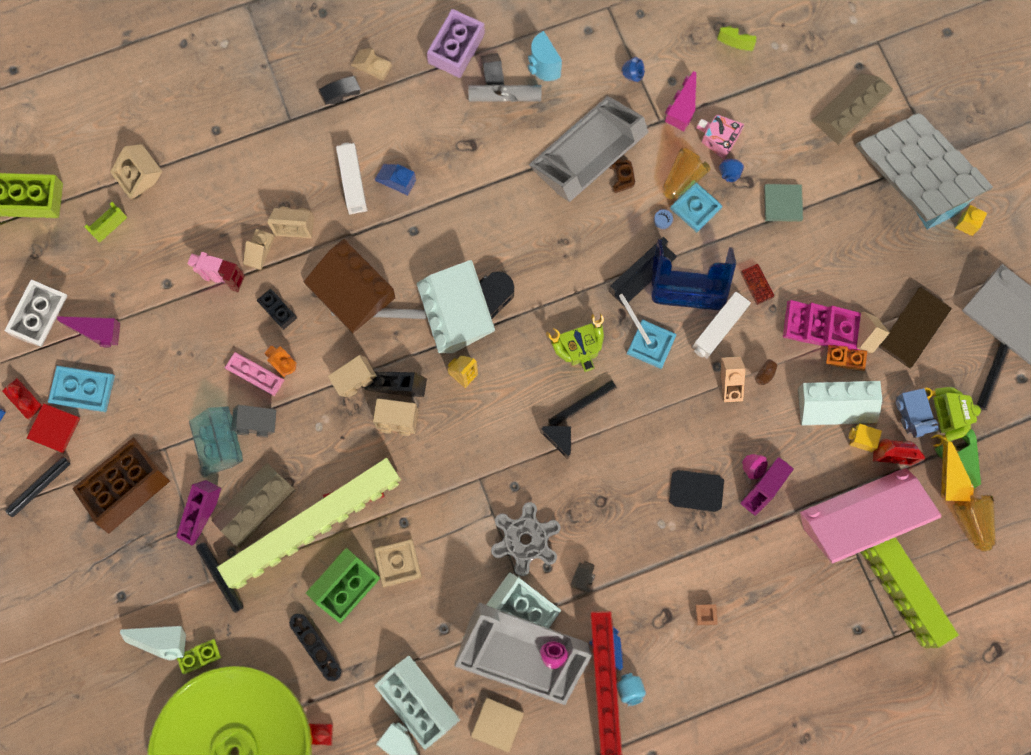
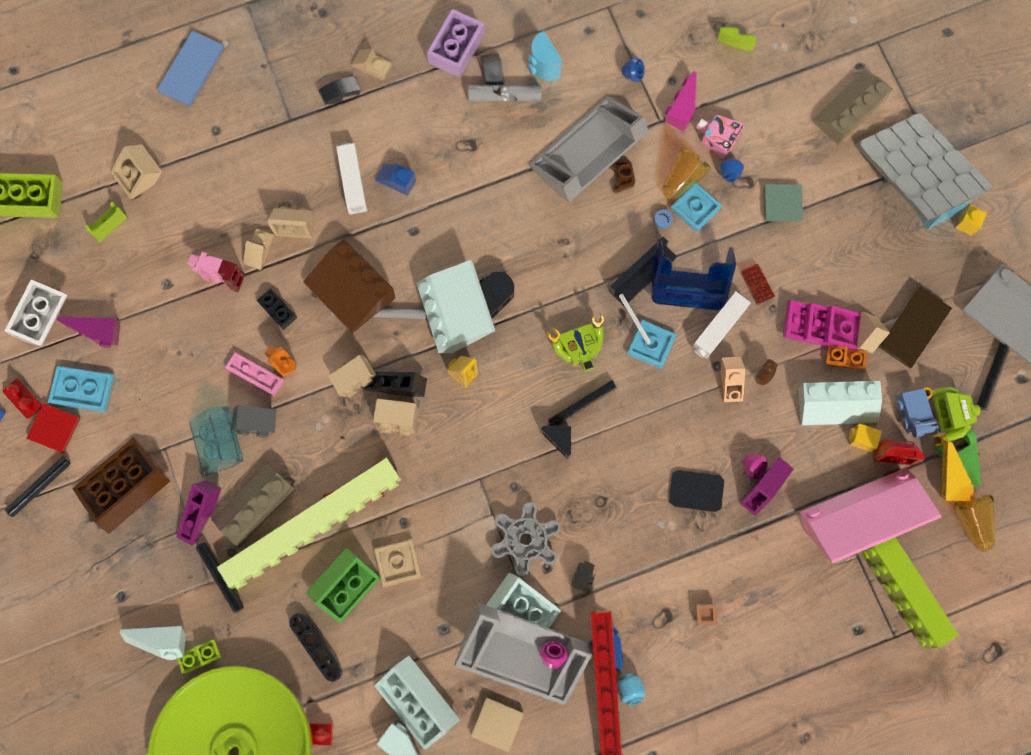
none -> medium blue tile [157,31,225,107]

